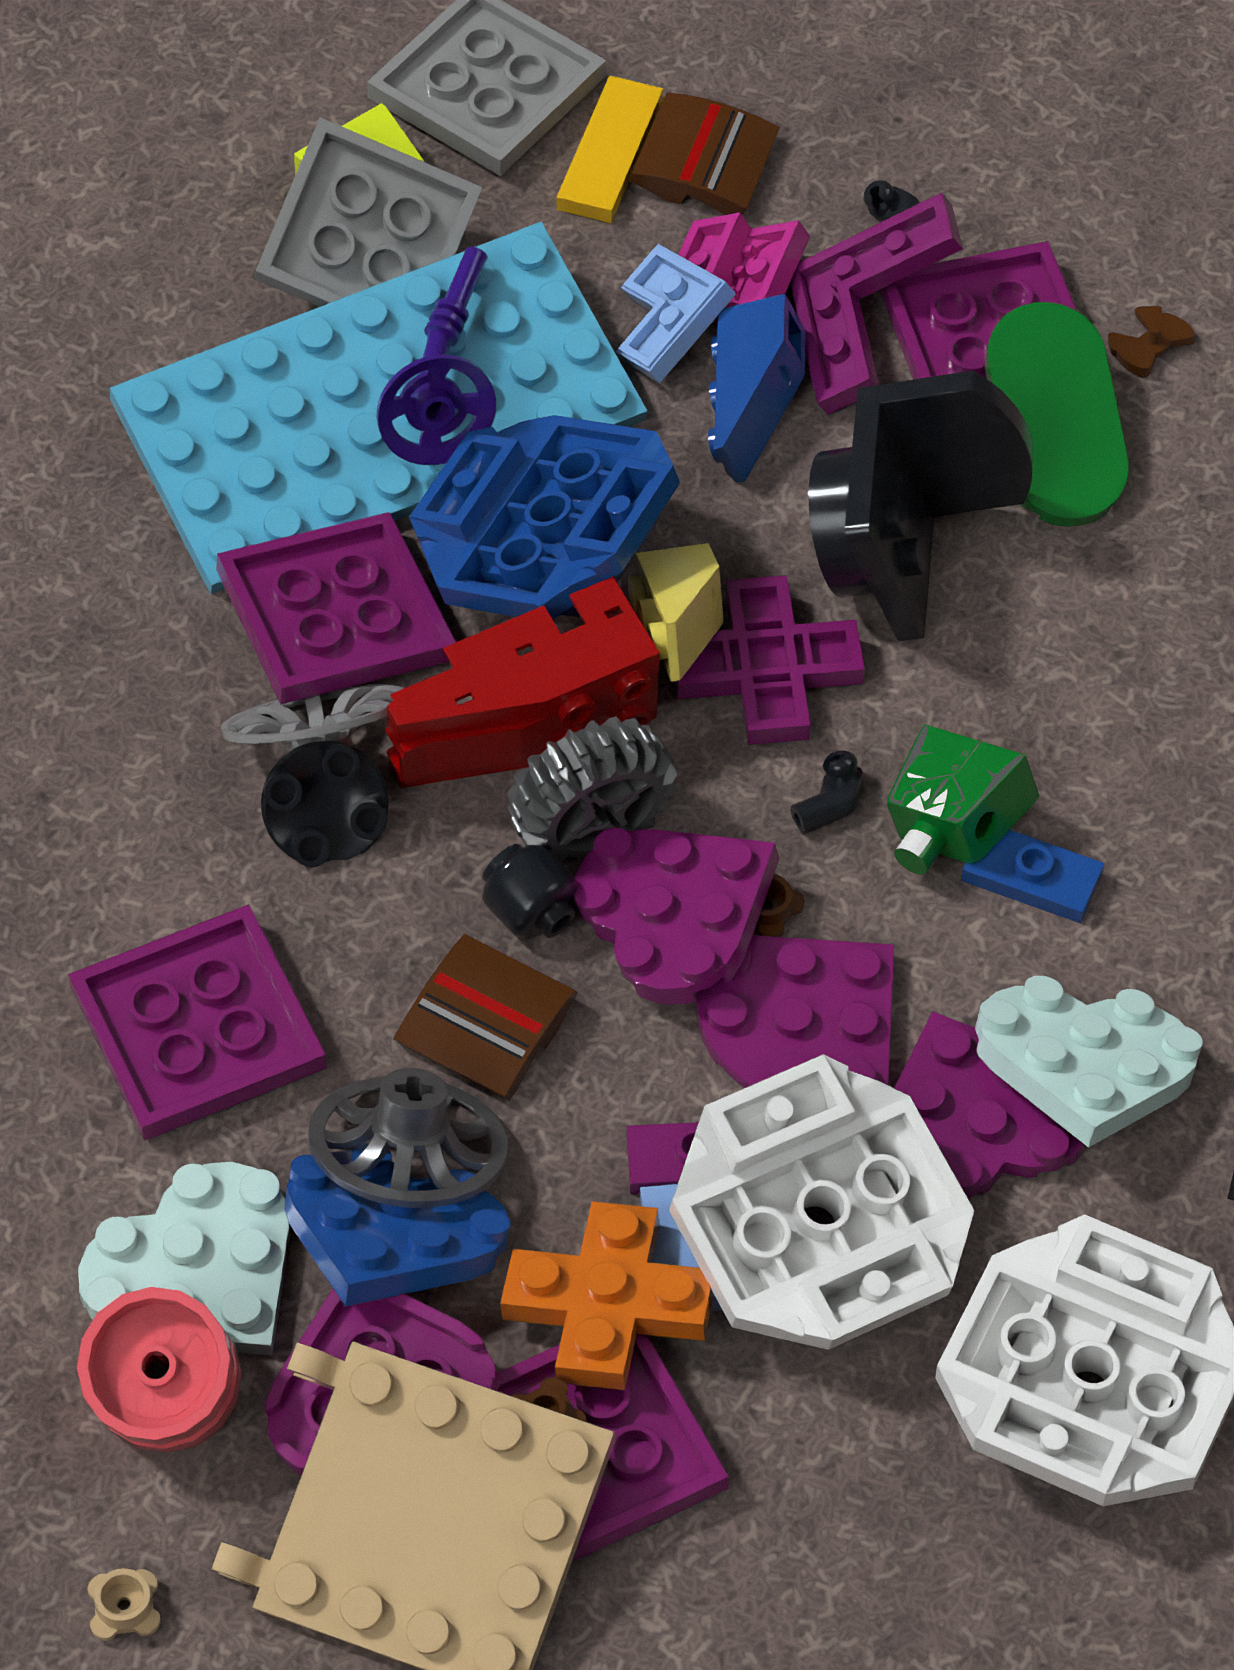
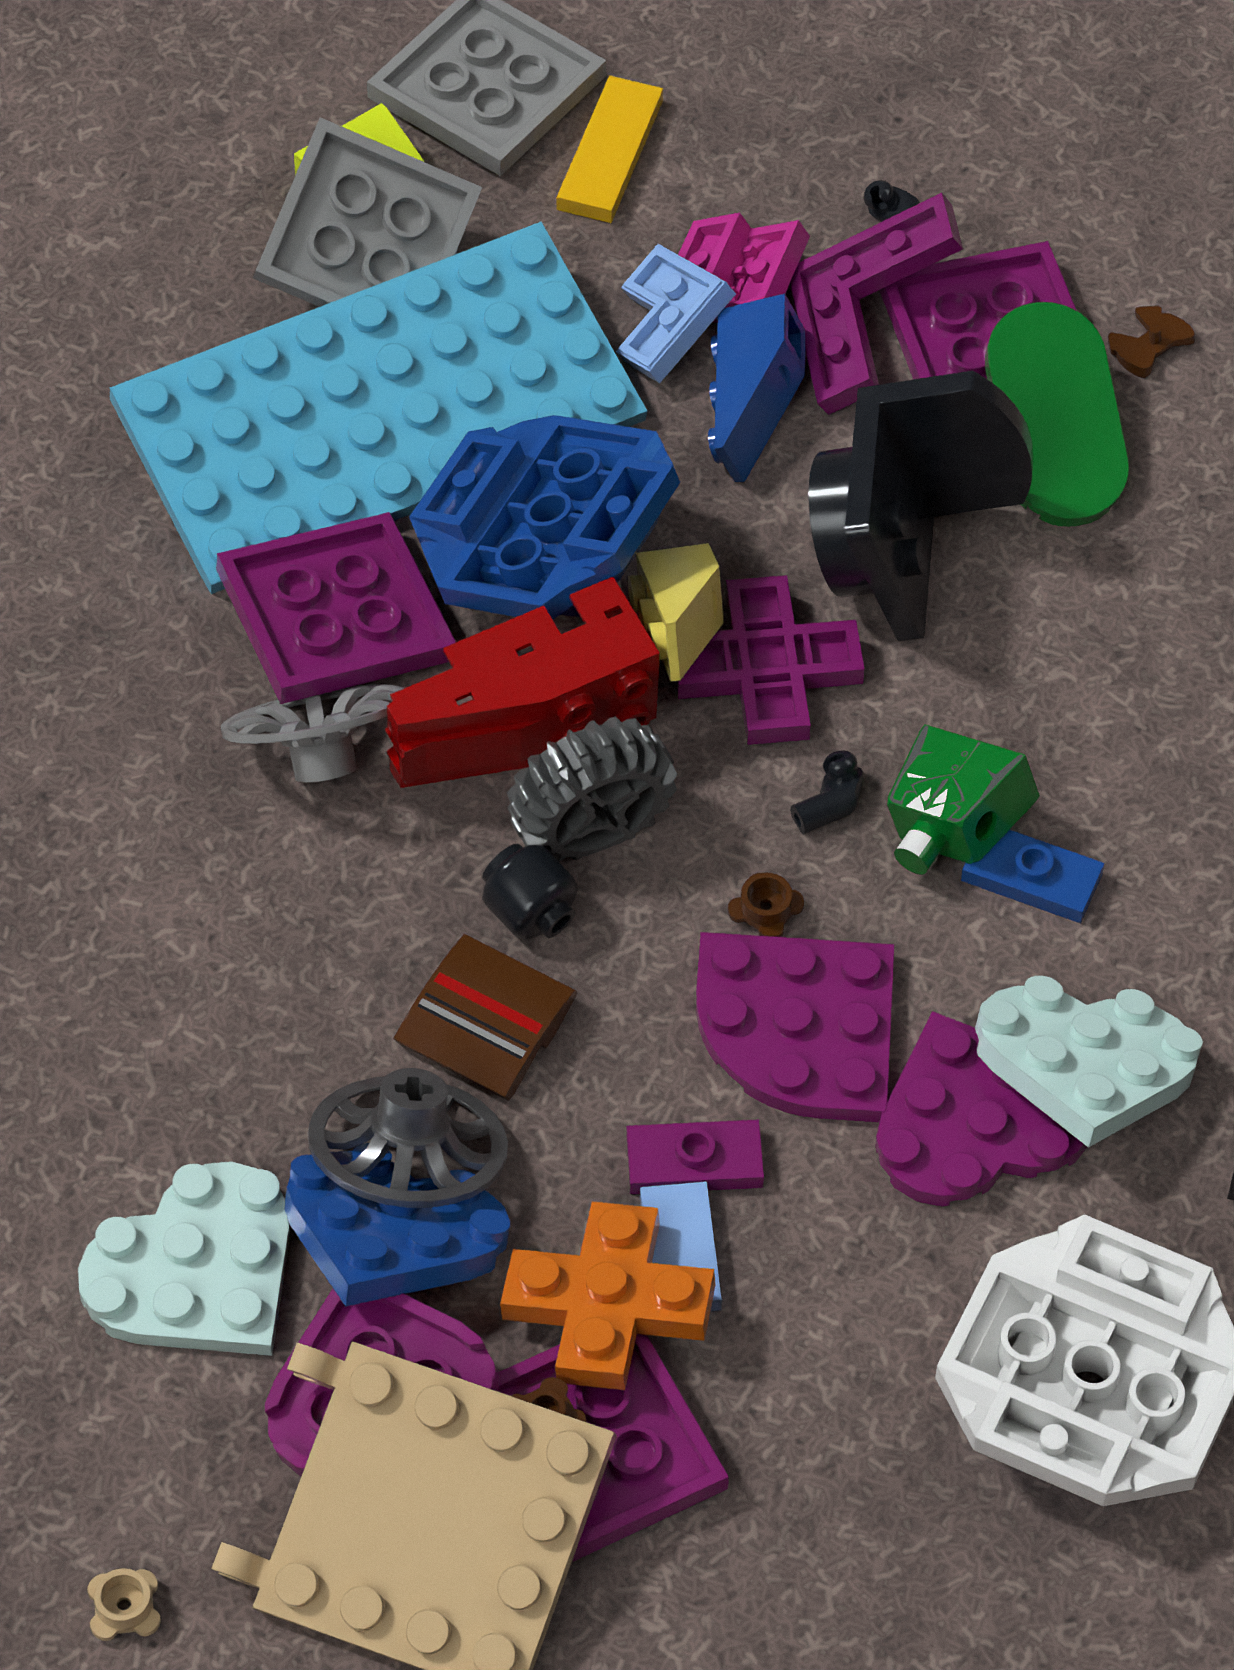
magenta plate [68,904,327,1141] -> none
coral wheel [77,1287,242,1453] -> none
black dish [261,741,389,867] -> none
dark purple dish [376,247,496,465] -> none
magenta plate [574,828,780,1005] -> none
reddish brown slope [628,92,780,215] -> none
white piece [669,1054,974,1350] -> none

